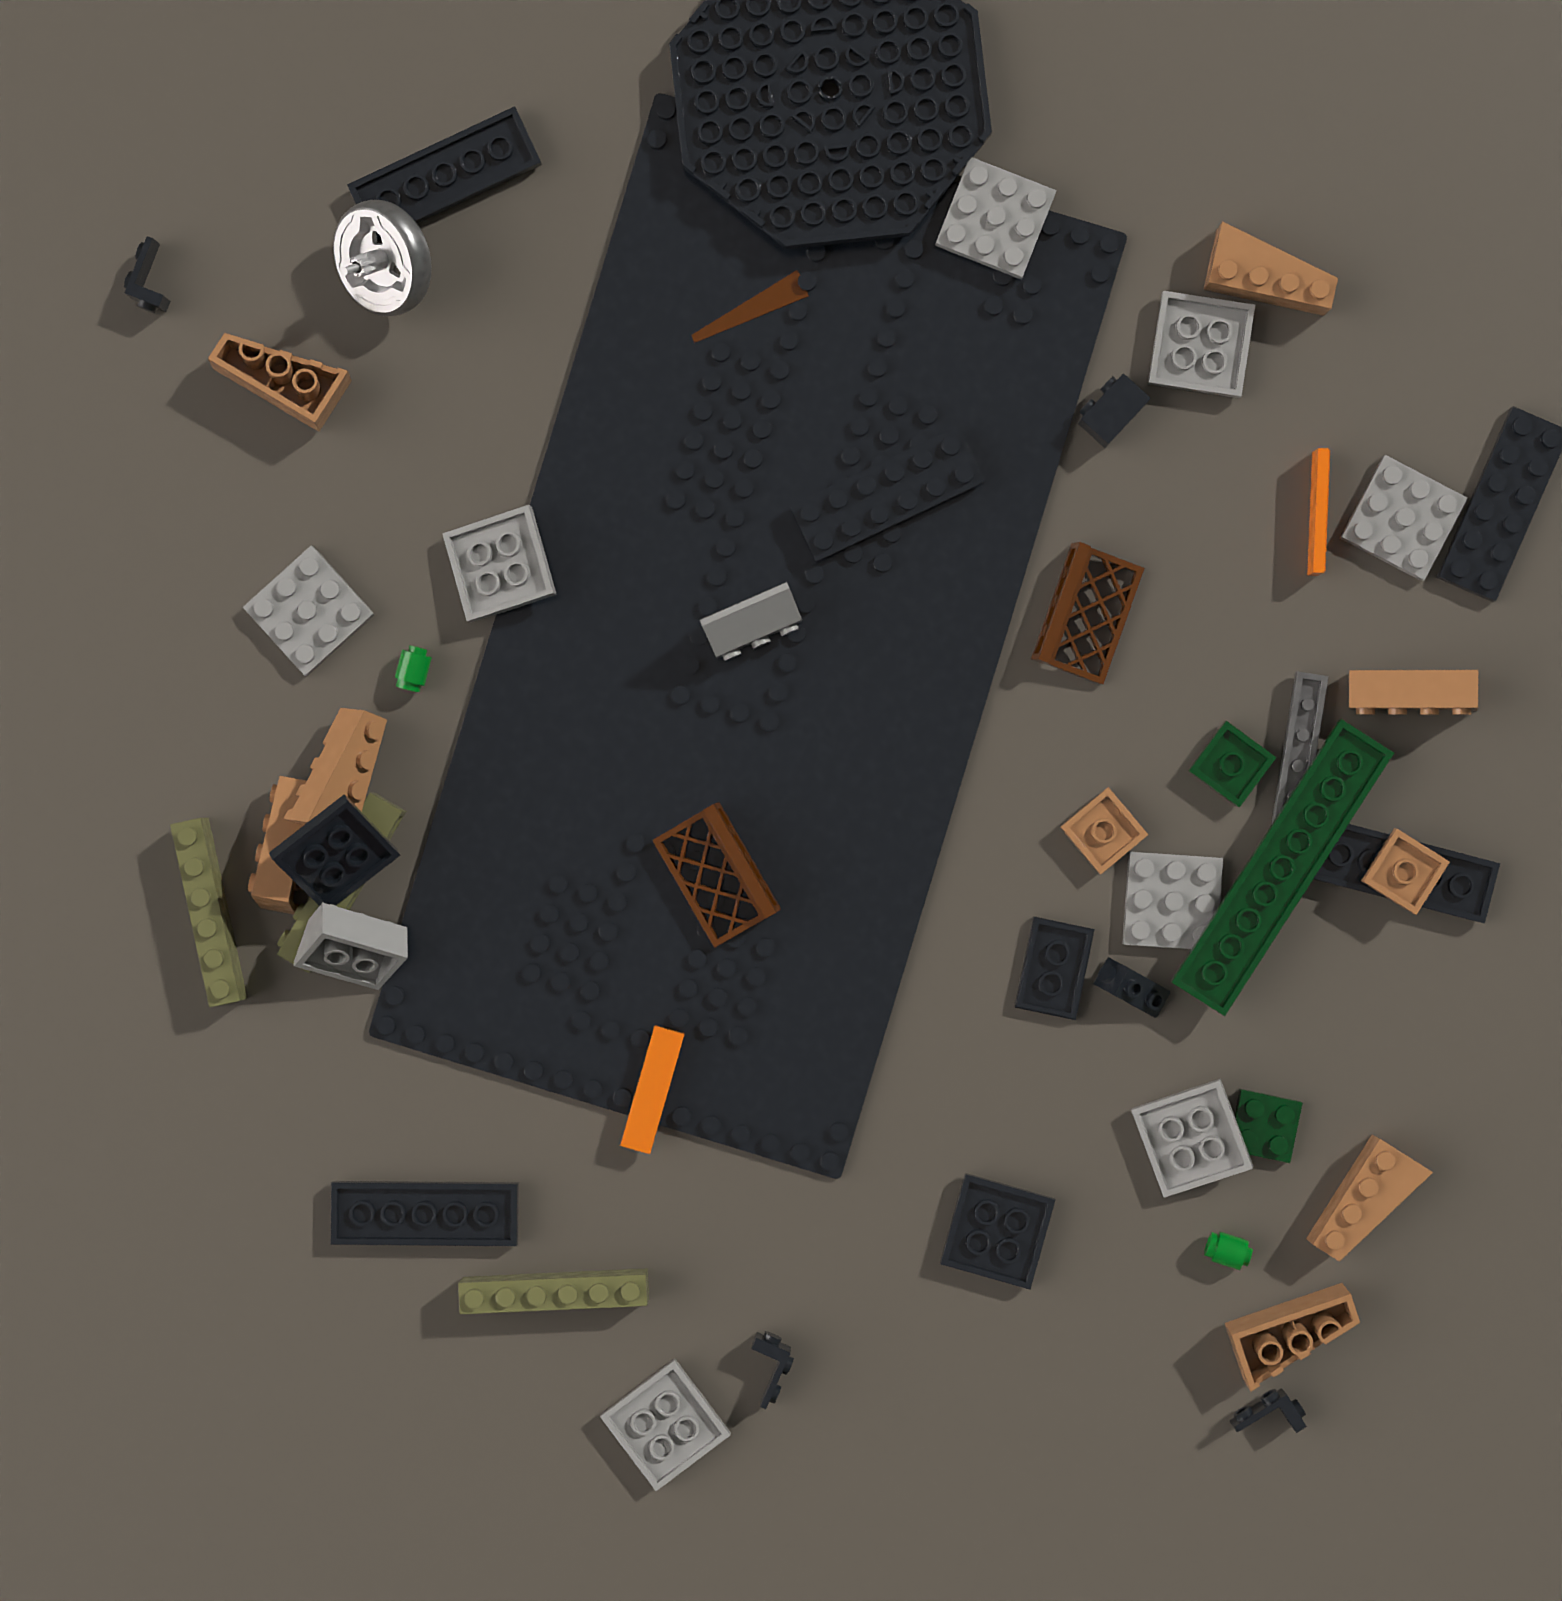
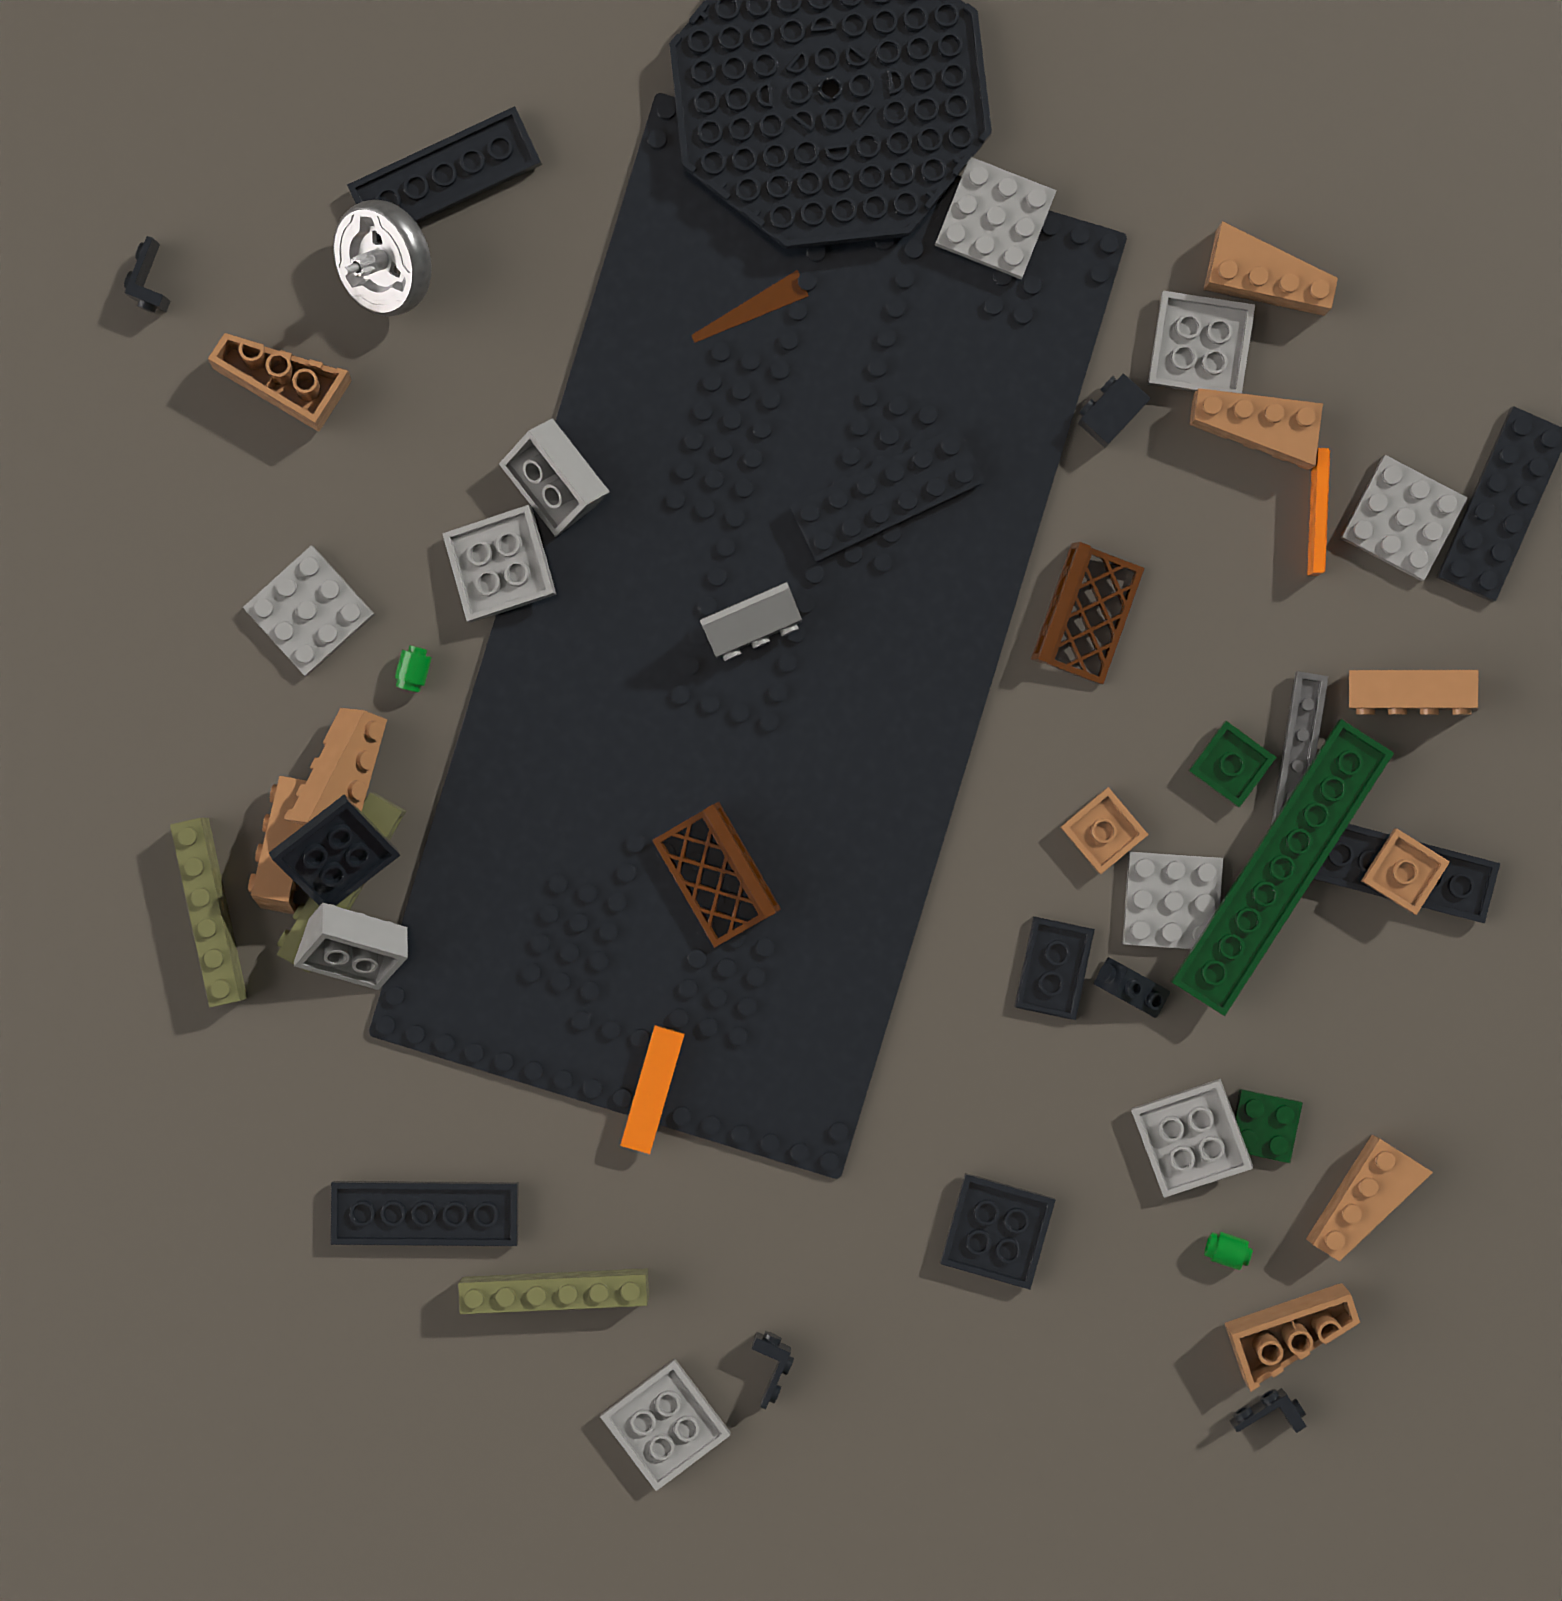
none -> light grey slope [499,418,609,537]
none -> medium nougat wedge [1189,388,1323,470]

